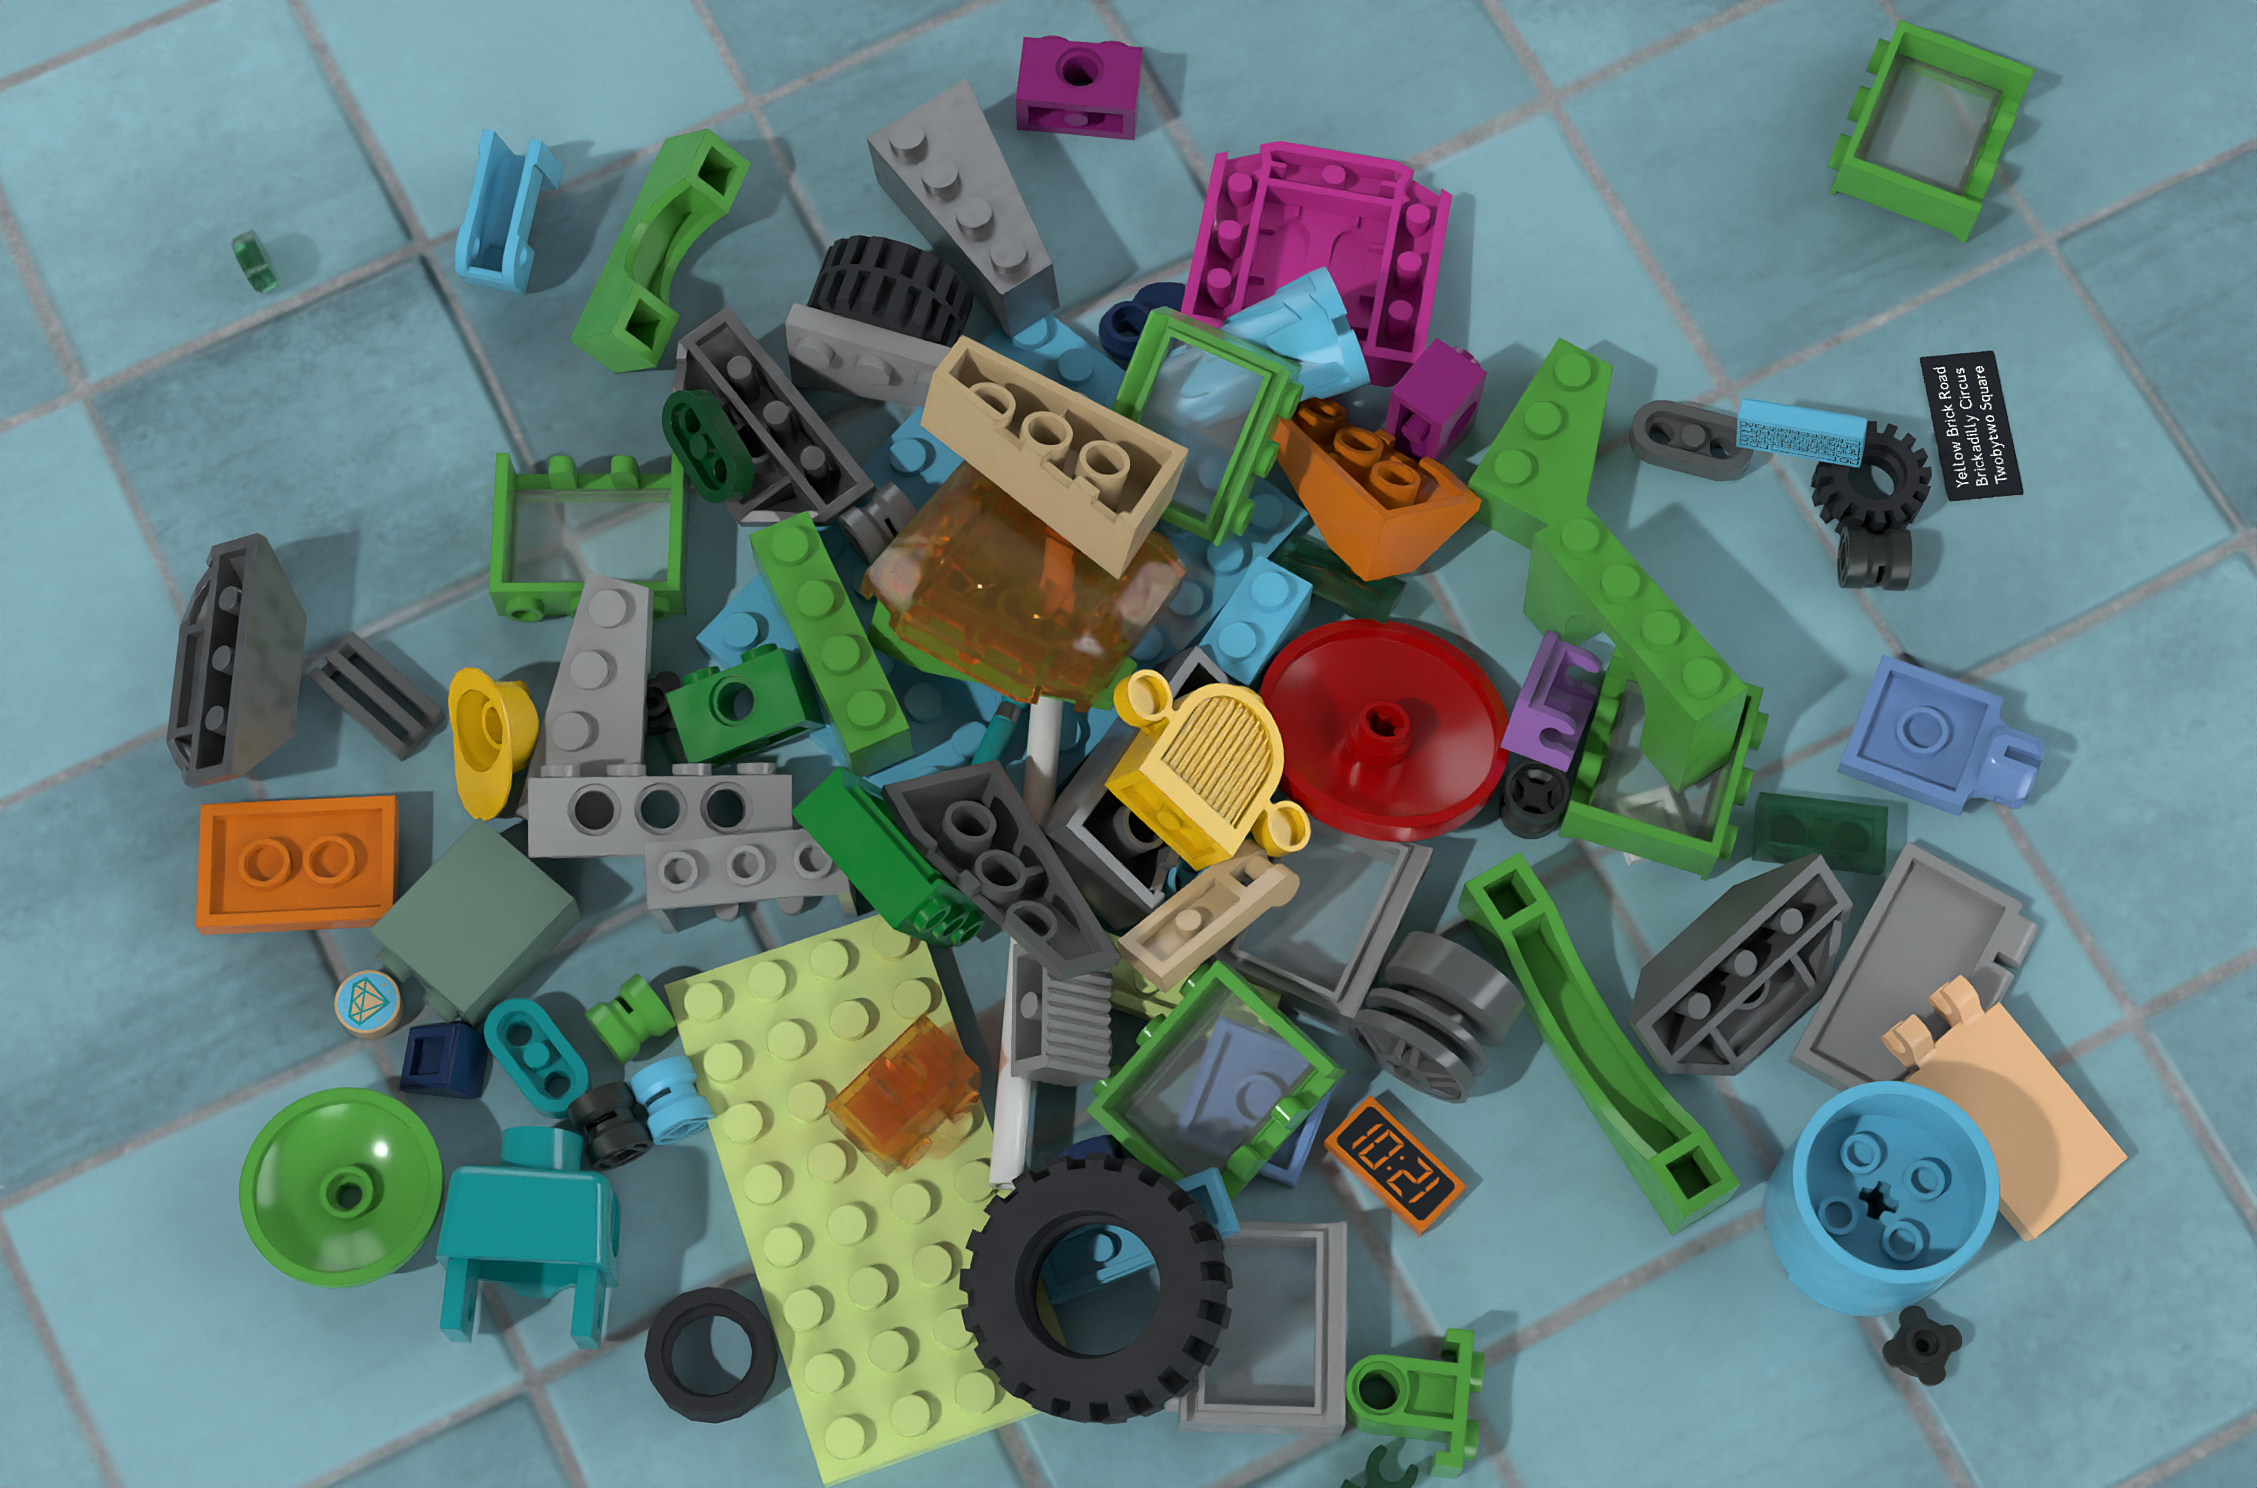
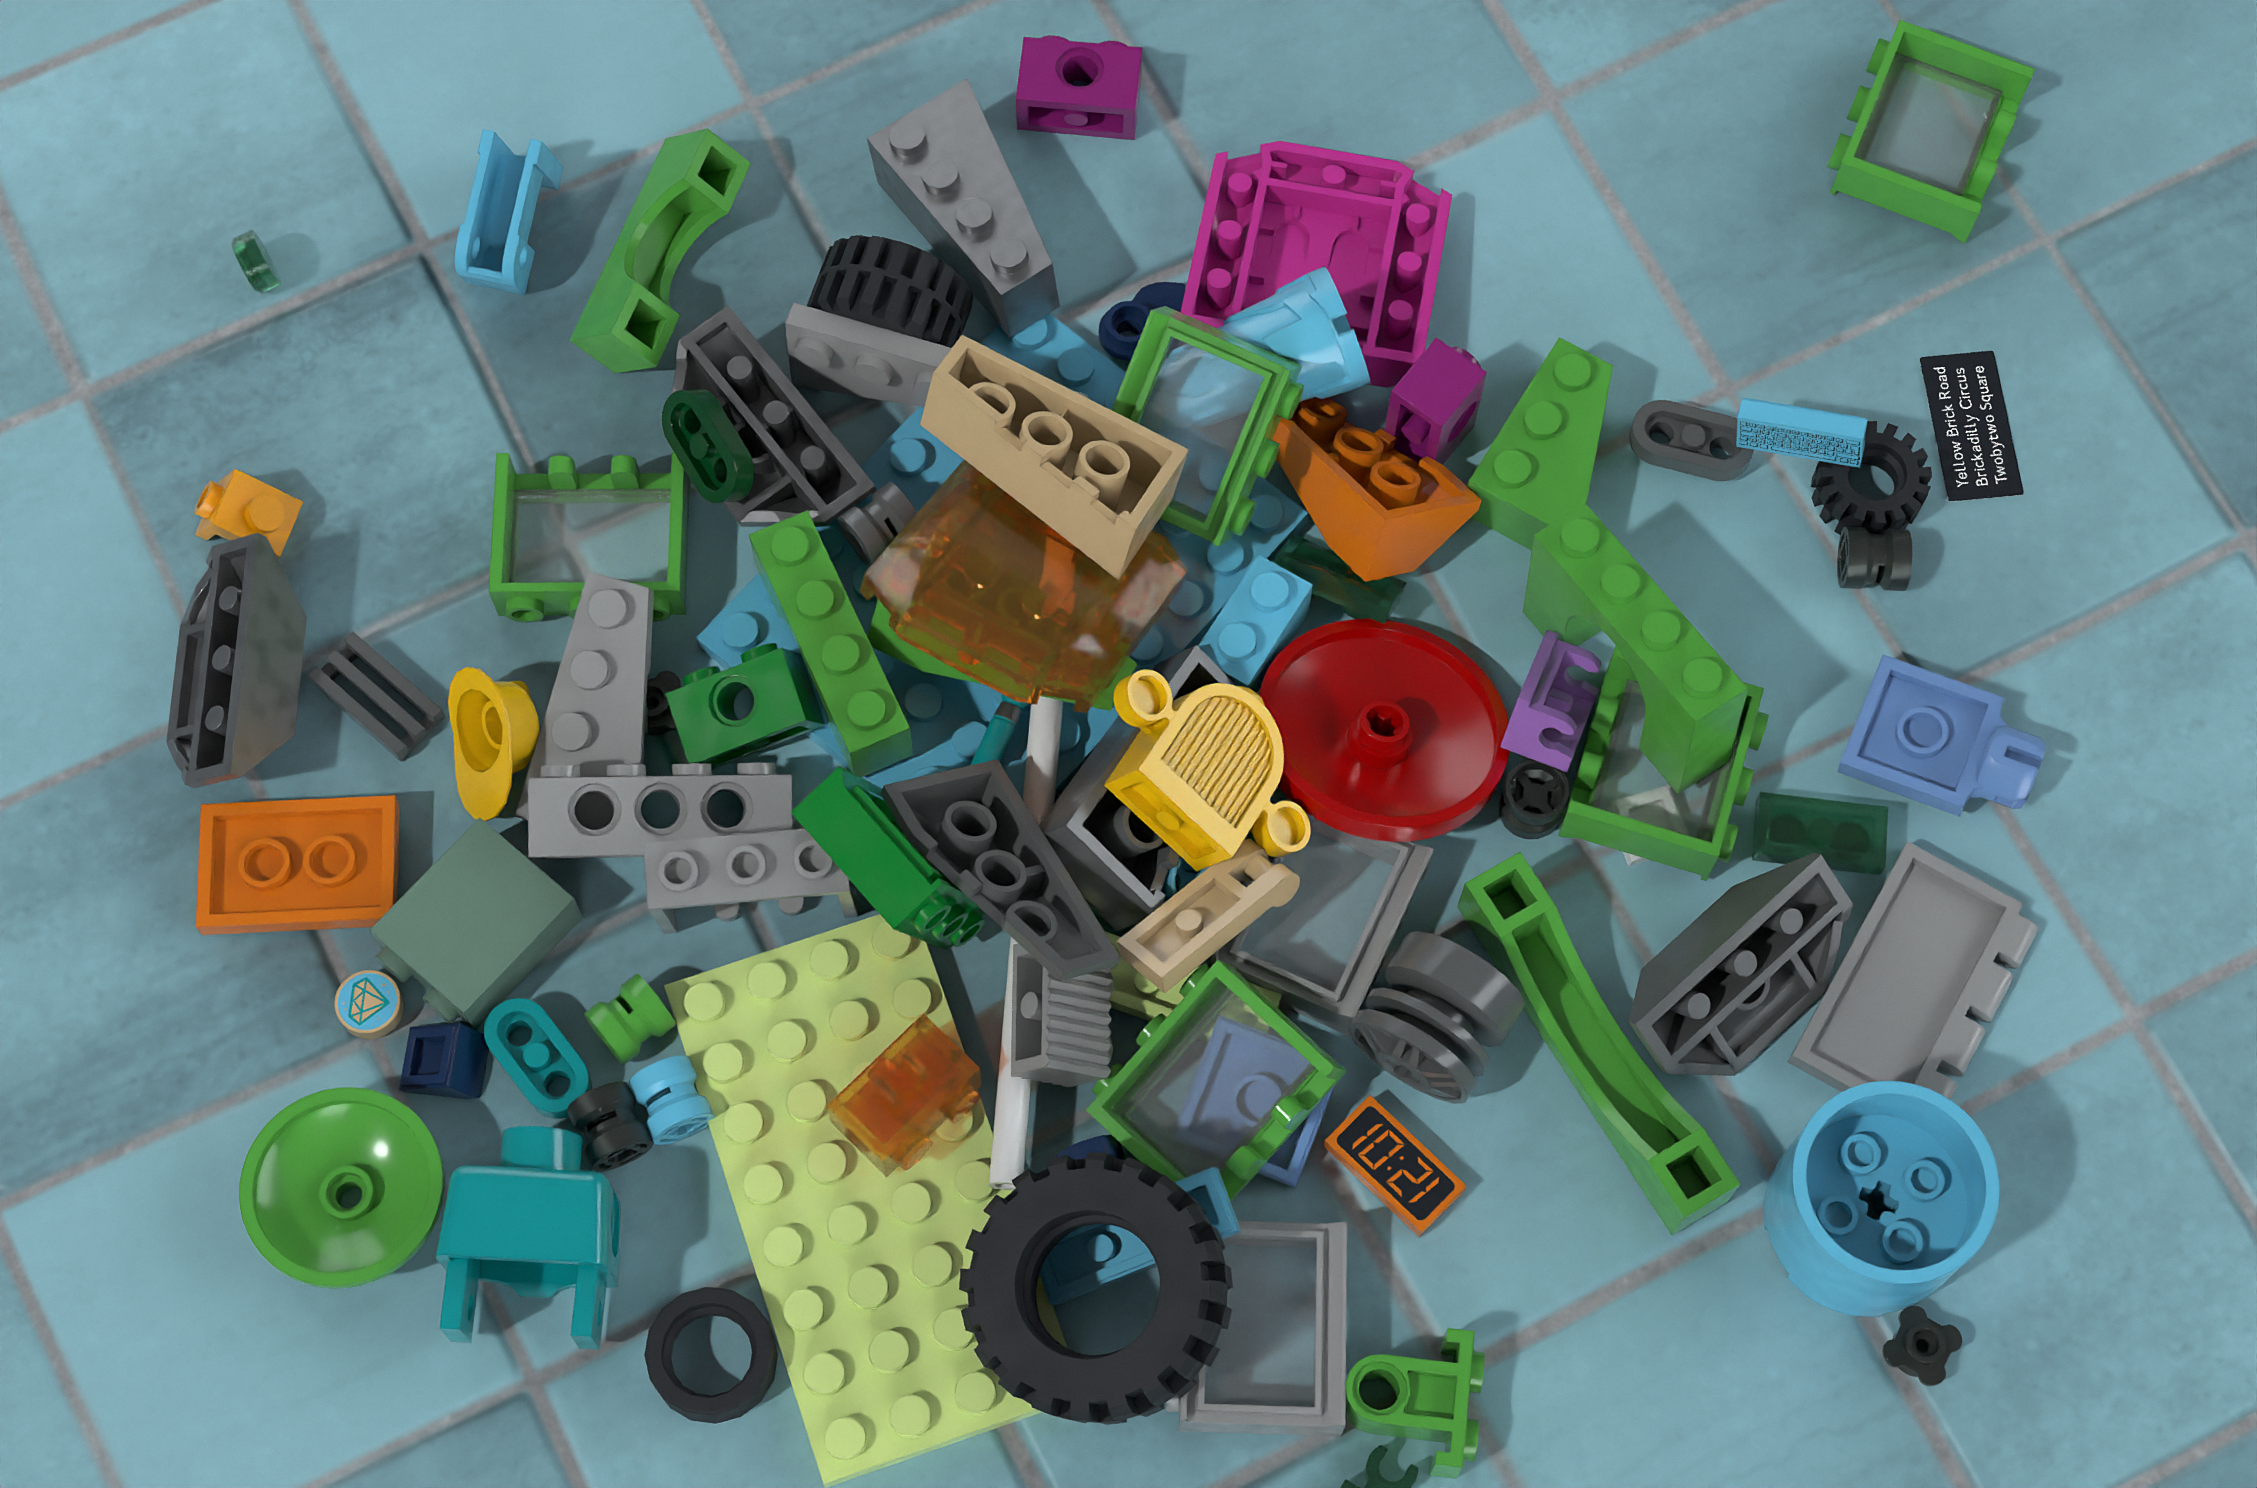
light nougat tile [1880,974,2128,1242] -> none
none -> light orange bracket [194,469,303,558]

